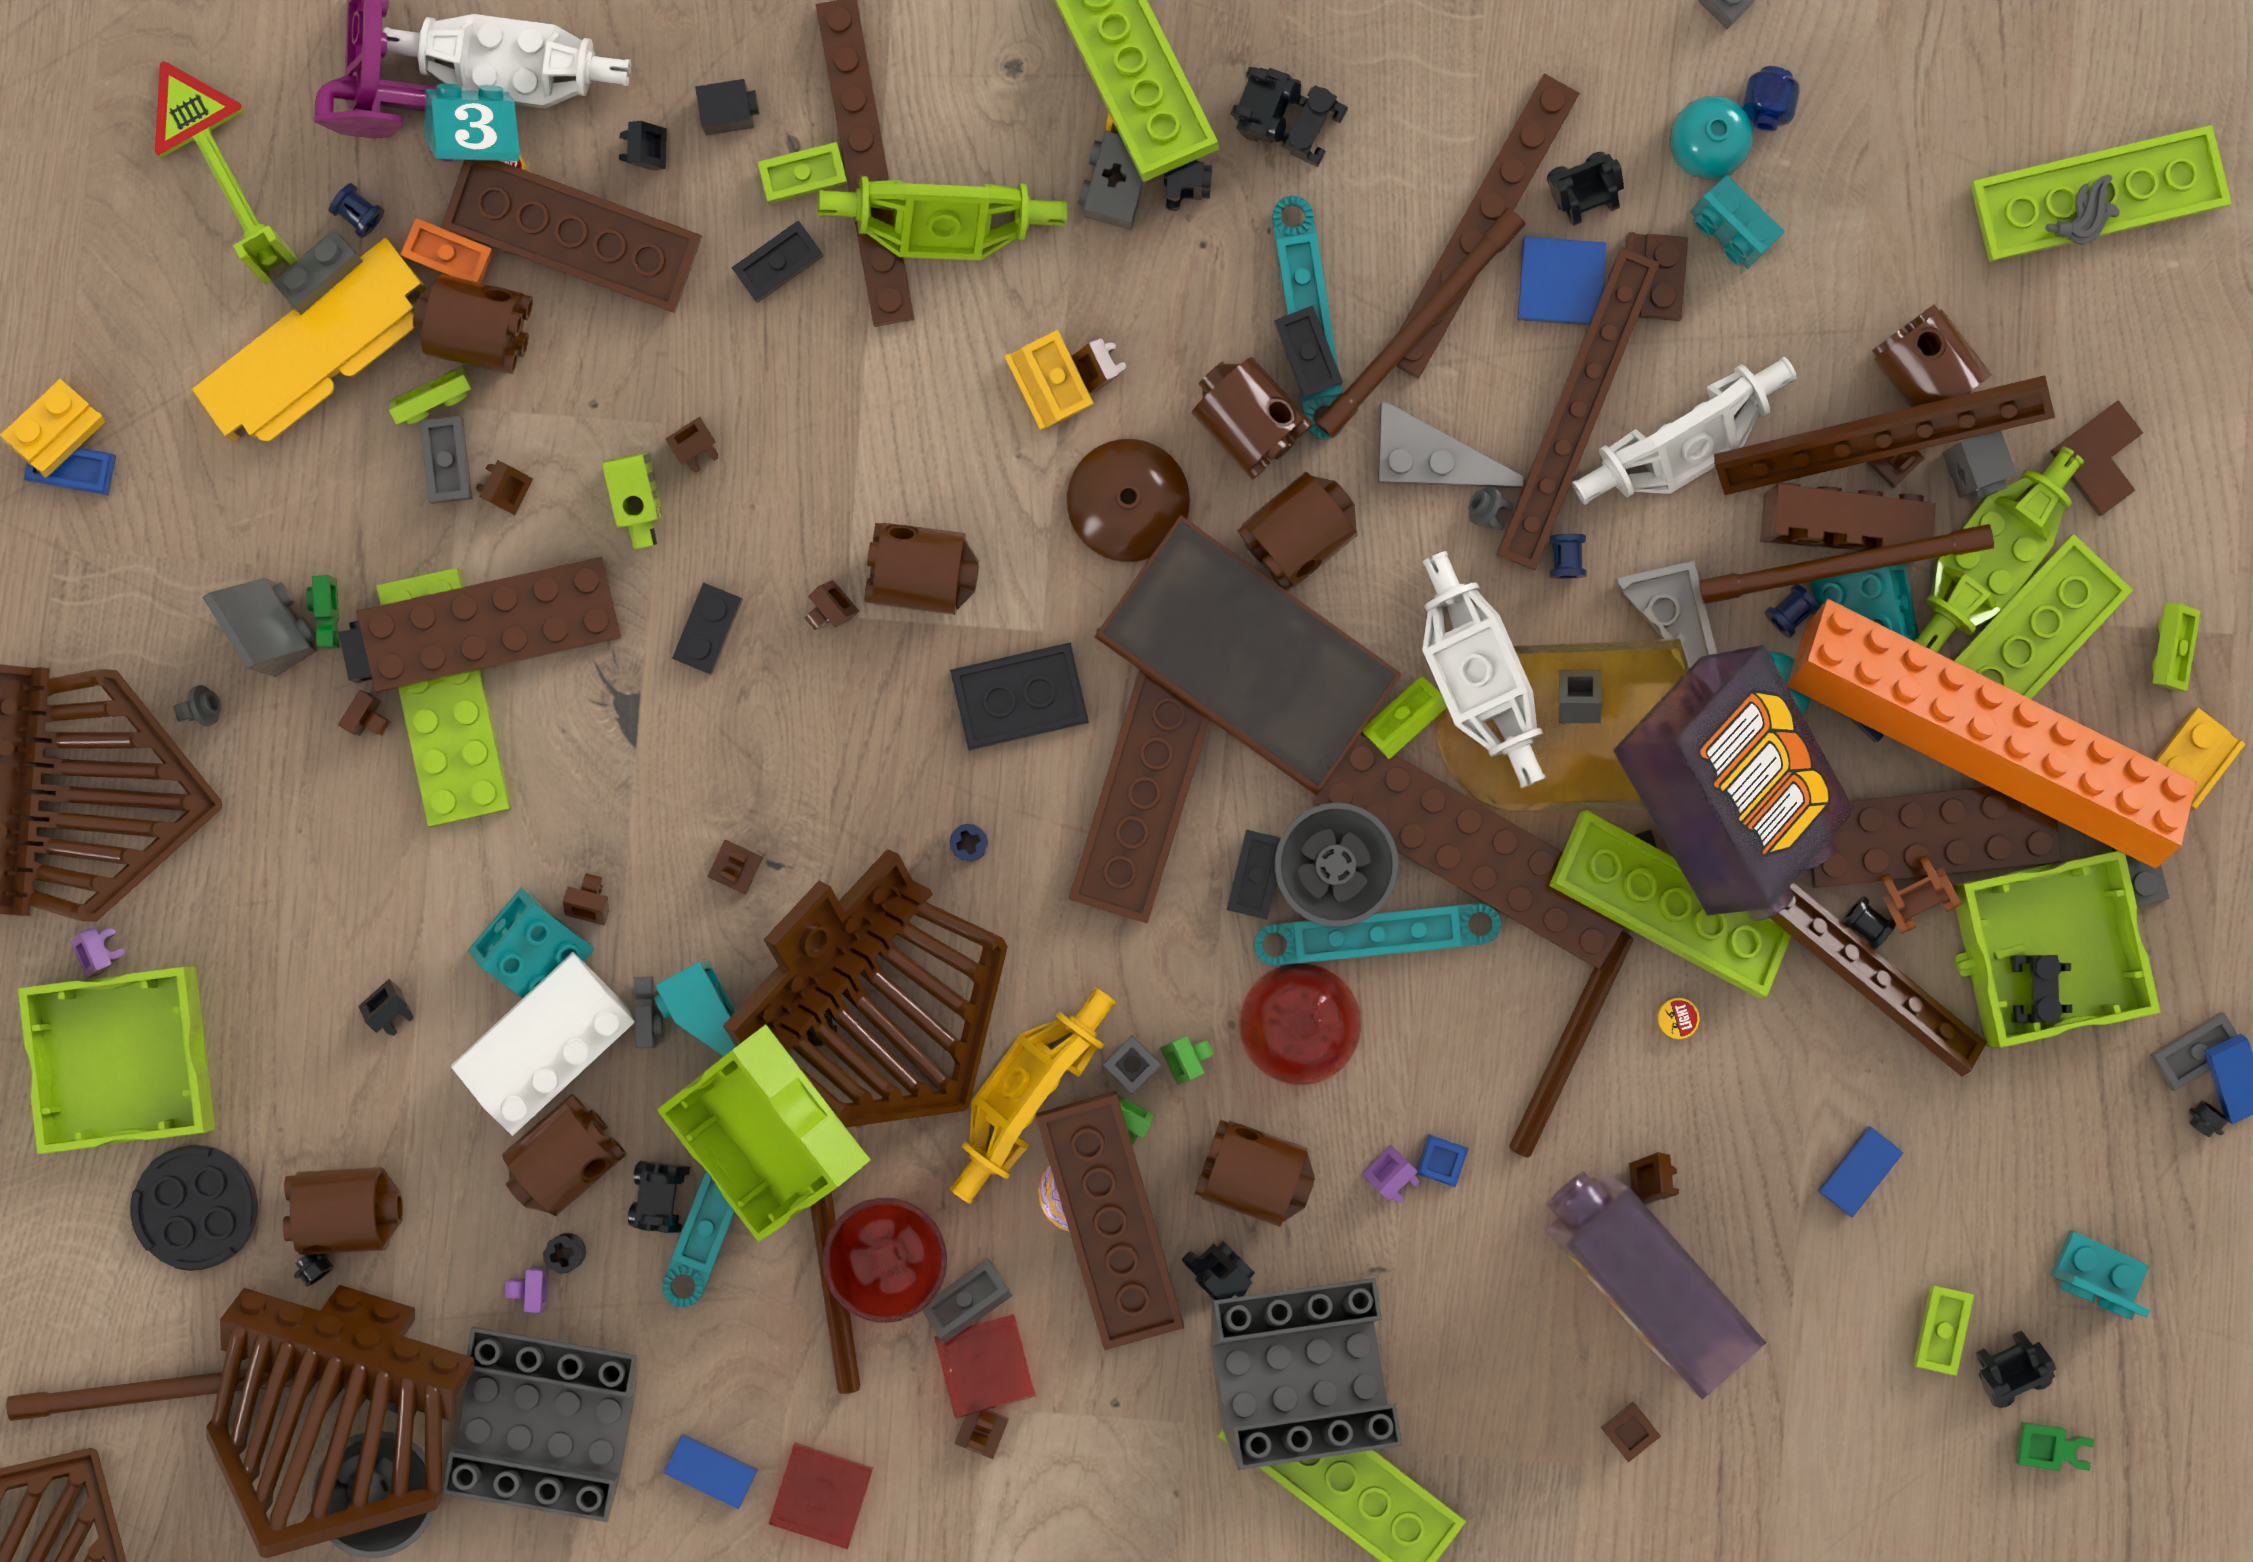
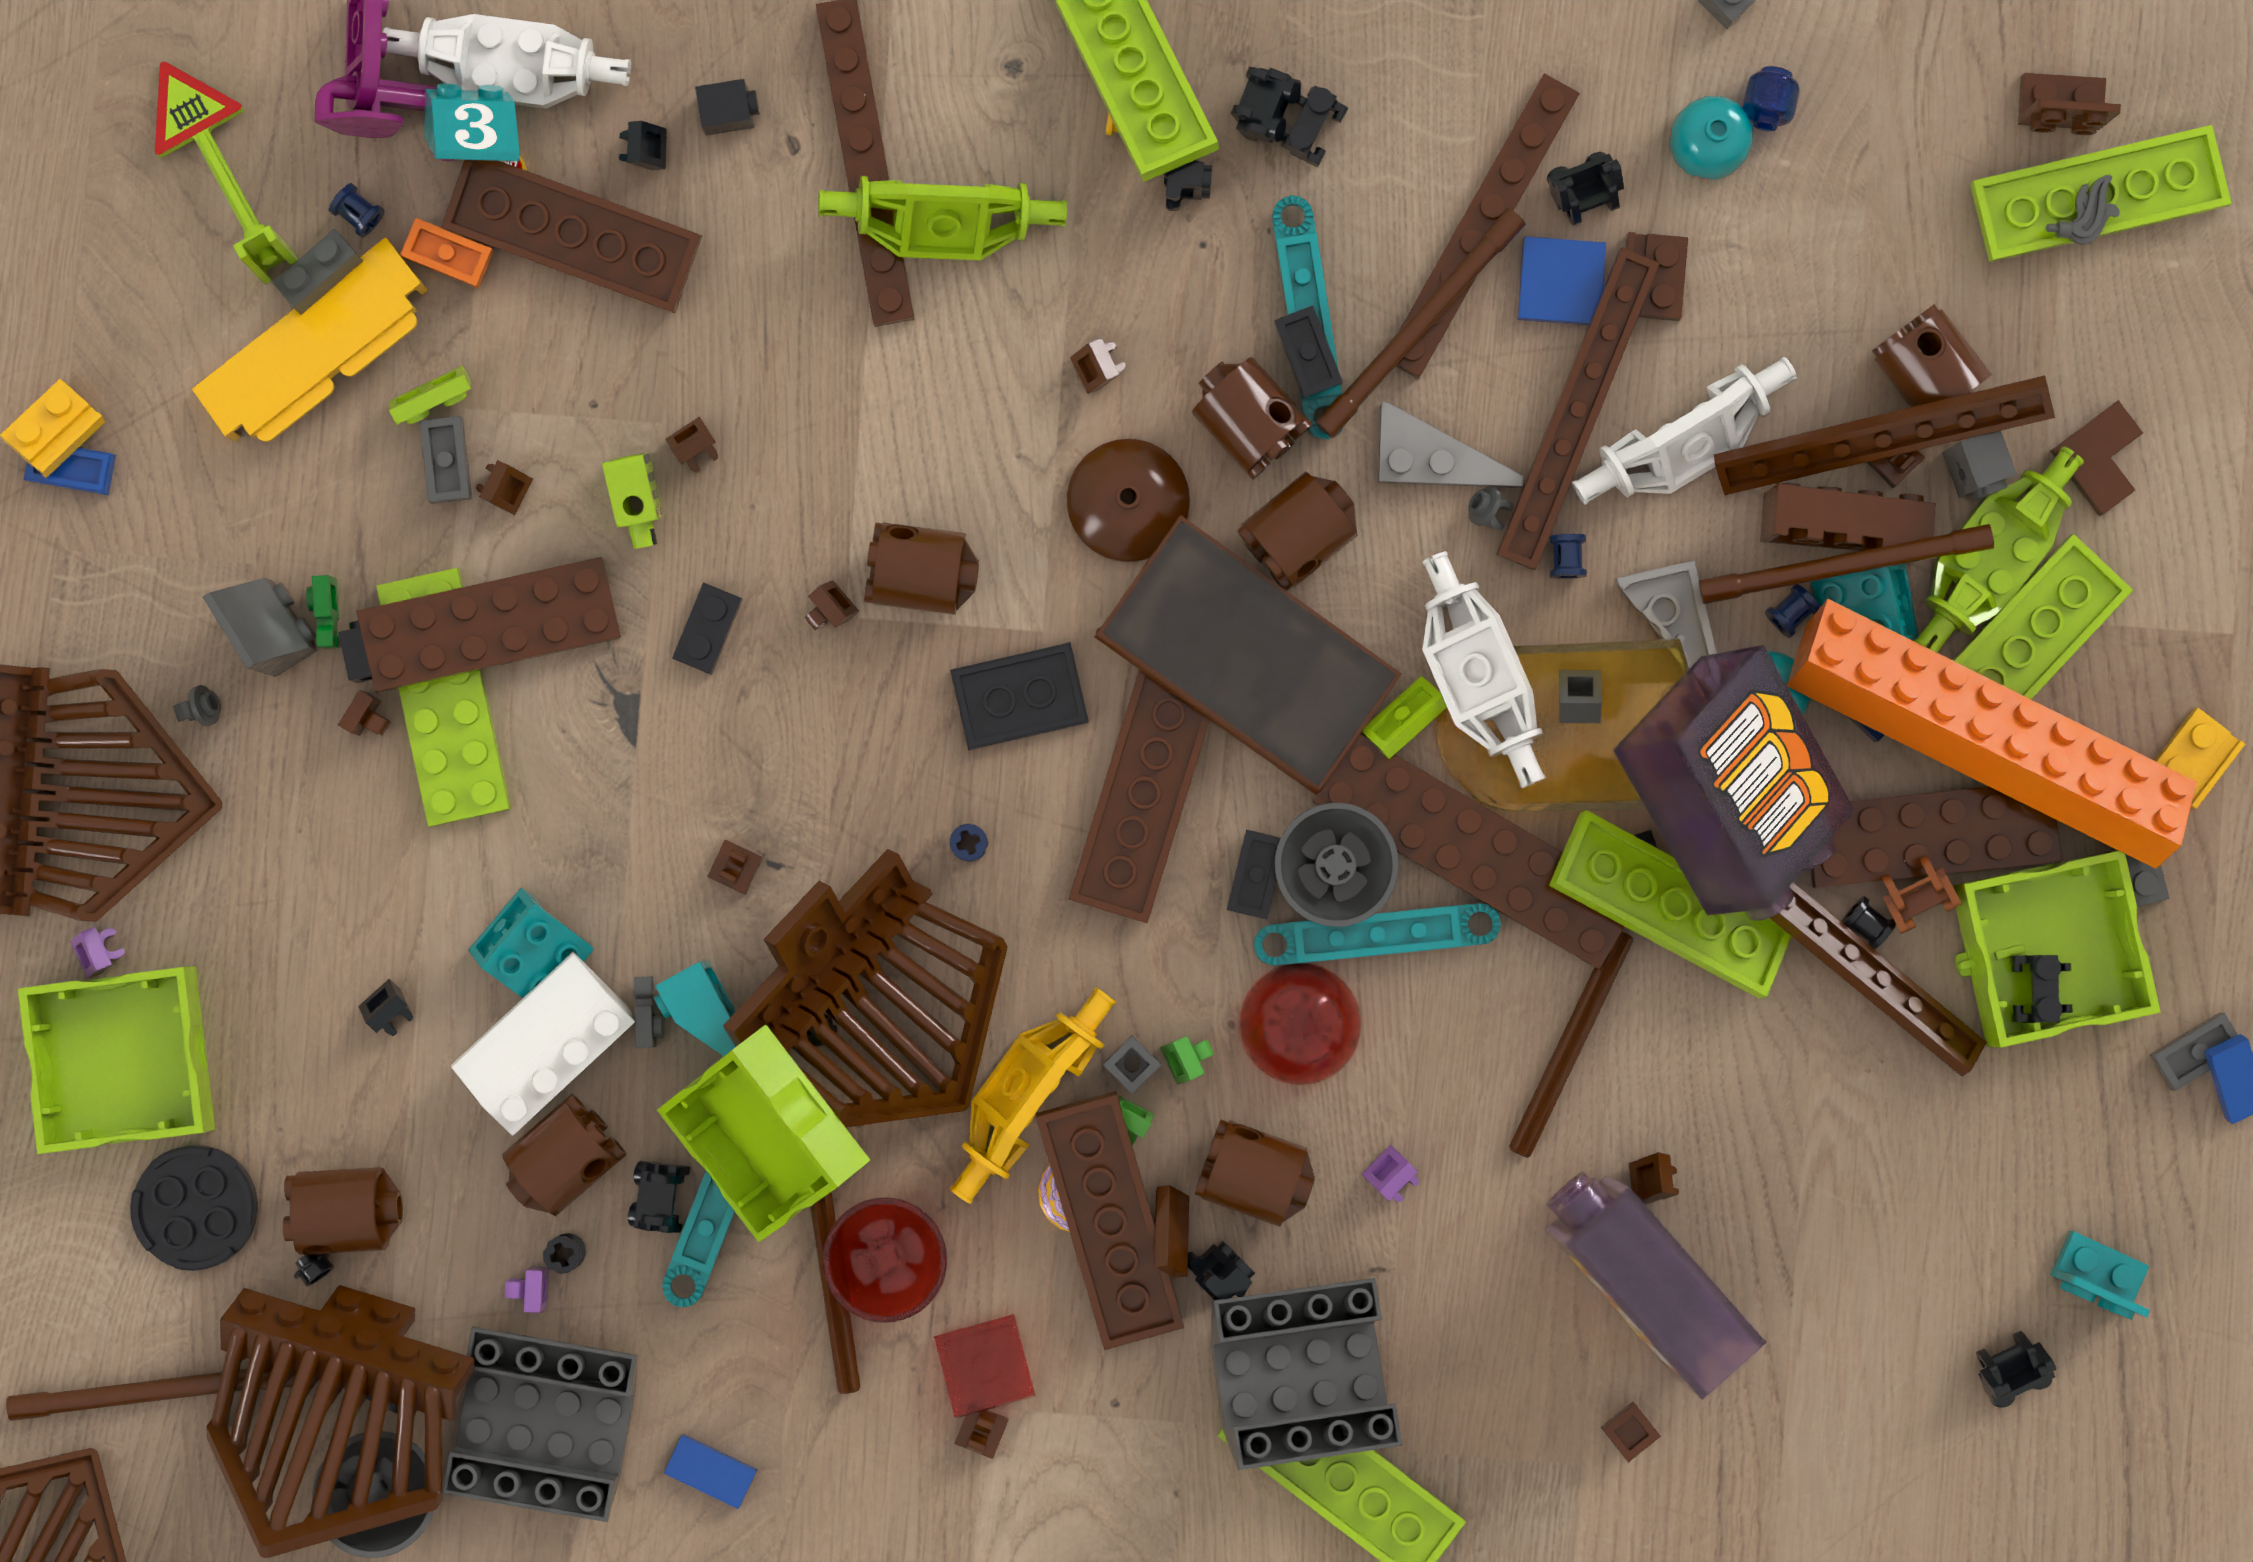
reddish brown cylinder [413,274,533,374] -> none
reddish brown tile [563,873,609,926] -> none
black plate [732,220,823,303] -> none
lime plate [757,142,848,204] -> none
clear red tile [769,1443,874,1549] -> none
dark grey plate [920,1259,1013,1343] -> none
yellow plate [1005,329,1095,431] -> none
dark grey brick [1078,131,1144,230] -> none
blue tile [1416,1134,1469,1187] -> none
tile [1656,998,1700,1039] -> none
teal bracket [1690,174,1785,269] -> none
blue tile [1817,1126,1904,1217] -> none
lime plate [1913,1284,1974,1376] -> none
green plate [2015,1421,2094,1471] -> none
lime plate [2152,602,2201,692] -> none
black plate [2189,1100,2229,1138] -> none
none -> reddish brown tile [1154,1185,1190,1278]
none -> reddish brown bracket [2018,73,2121,135]

